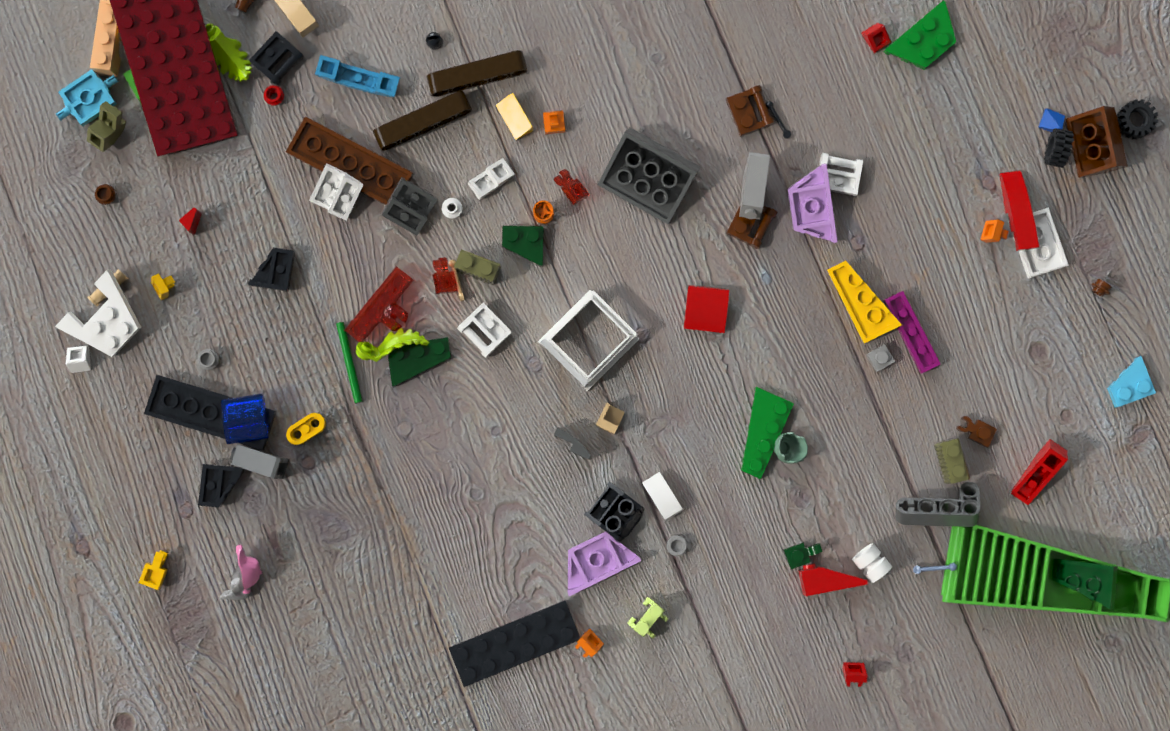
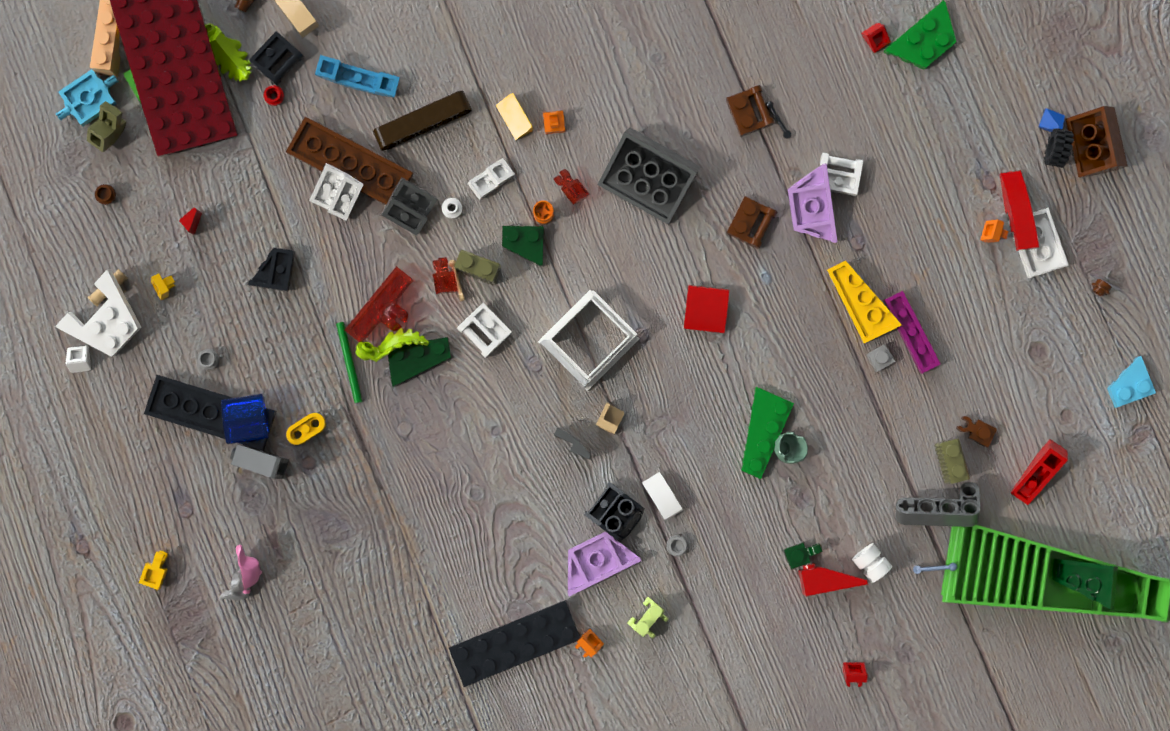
black wing [198,464,244,508] -> none
black hinge [426,32,442,50] -> none
dark brown beam [426,50,528,97] -> none
light grey slope [739,152,770,219] -> none
black tyre [1116,99,1158,139] -> none

